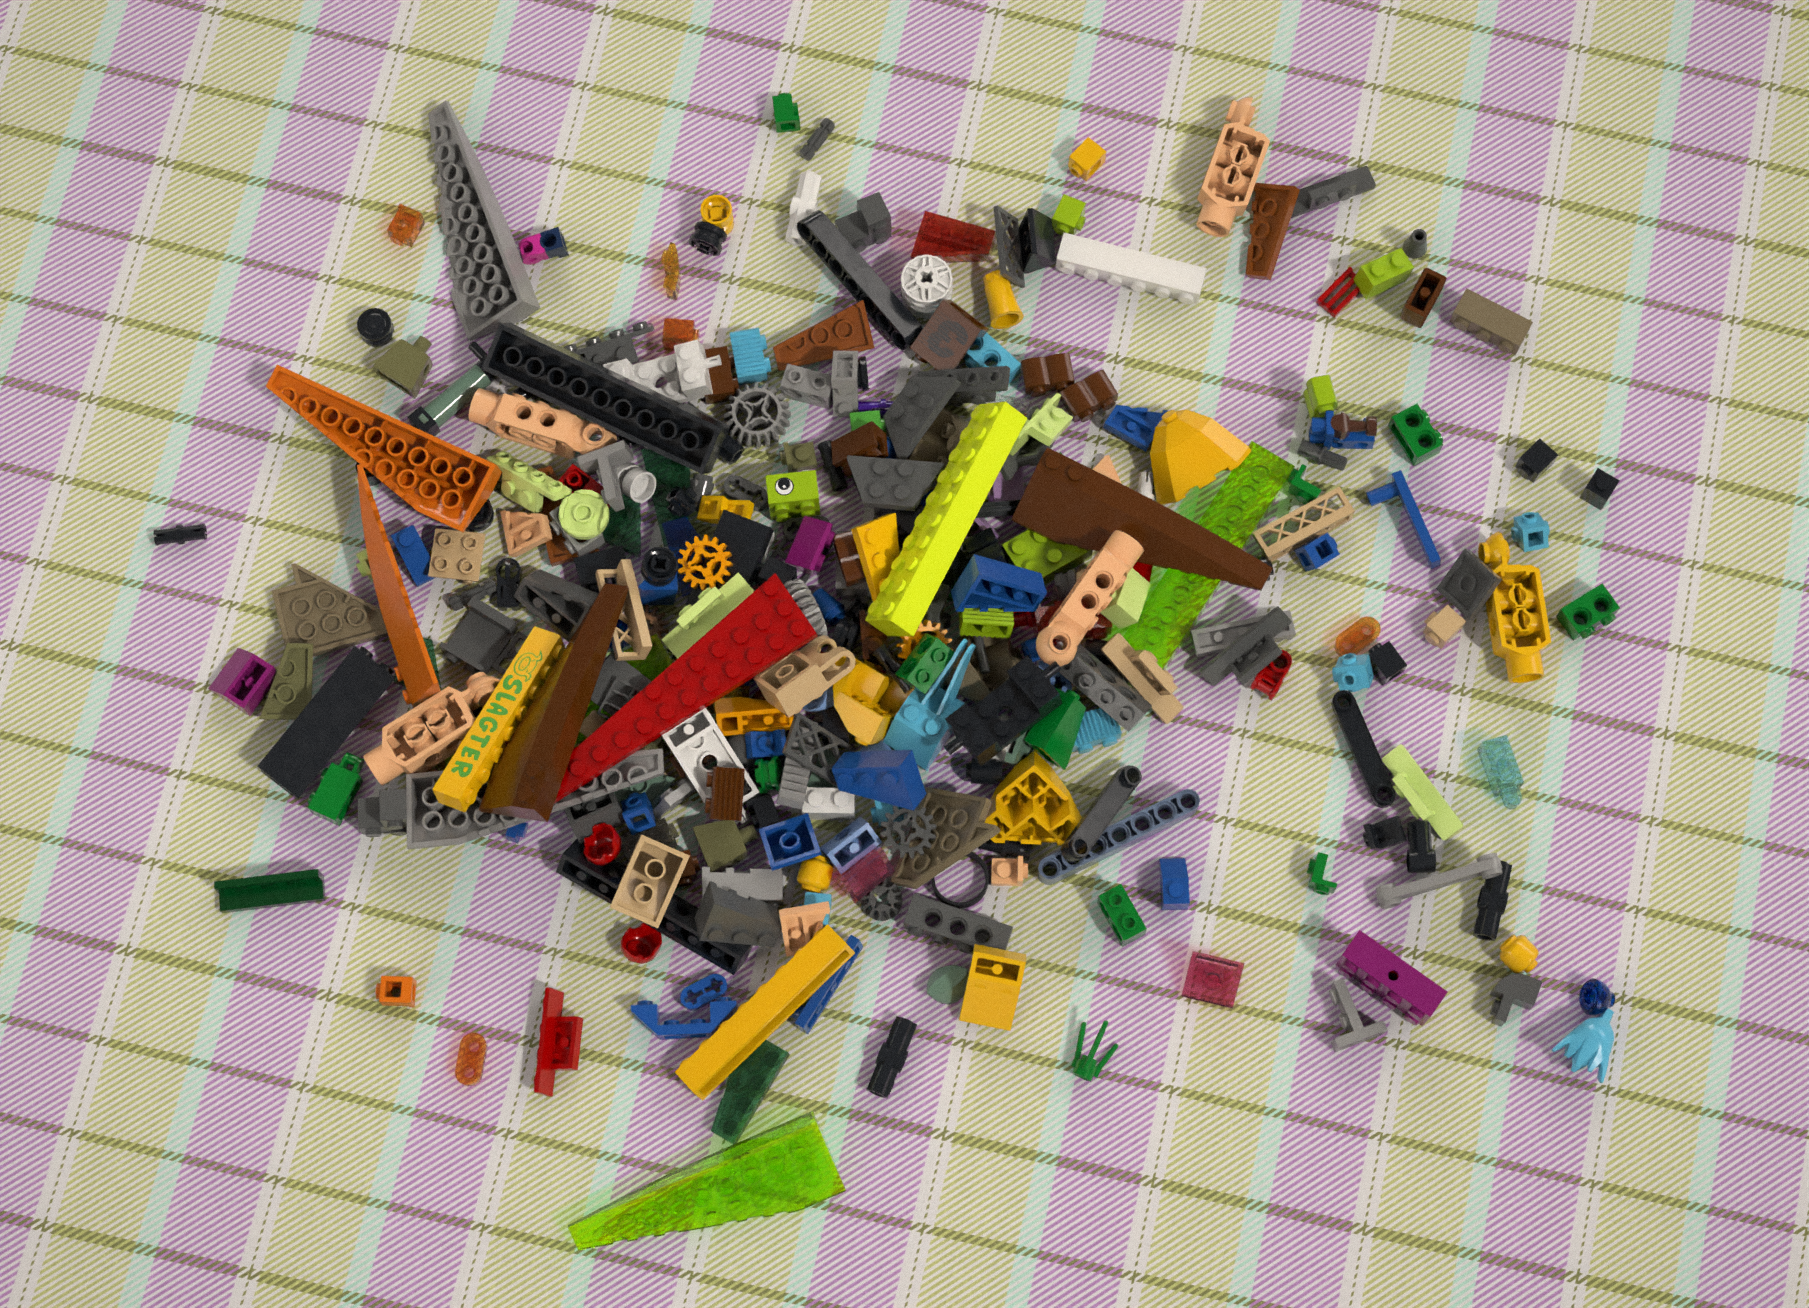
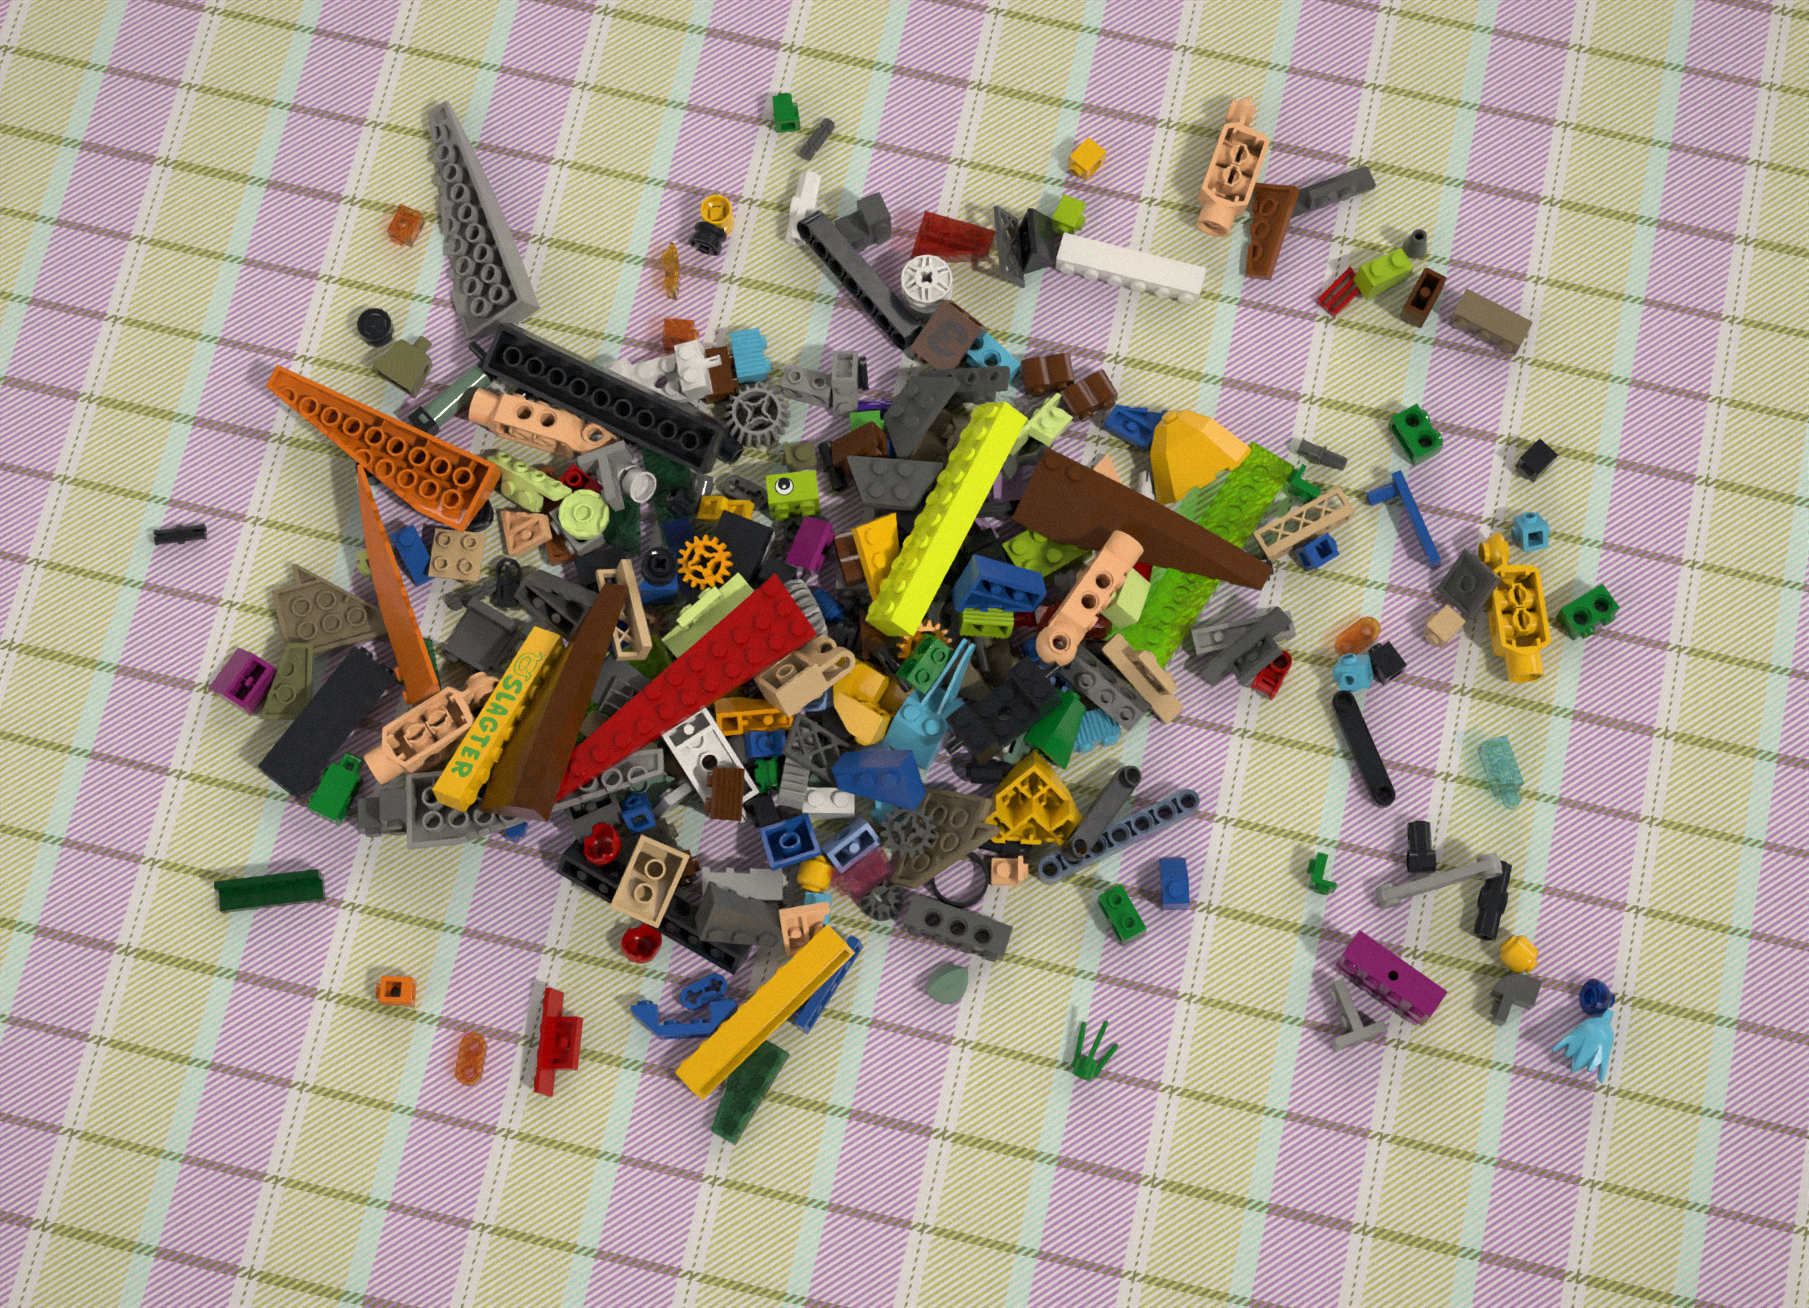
leg [518,227,569,265] -> none
dark grey bracket [563,321,655,366] -> none
clear neon green wedge [568,1111,846,1250] -> none
olive torso [693,820,758,872] -> none
dark orange wing [773,300,875,371] -> none
black piece [866,1016,917,1099] -> none
yellow slope [959,944,1026,1031] -> none
yellow plant [983,270,1024,329] -> none
clear pink slope [1181,951,1244,1009] -> none
lime brick [1303,374,1338,421] -> none
blue hips [1309,411,1377,450] -> none
black bracket [1363,816,1407,851] -> none
yellowish green bracket [1382,744,1464,840] -> none
black brick [1579,468,1620,510] -> none

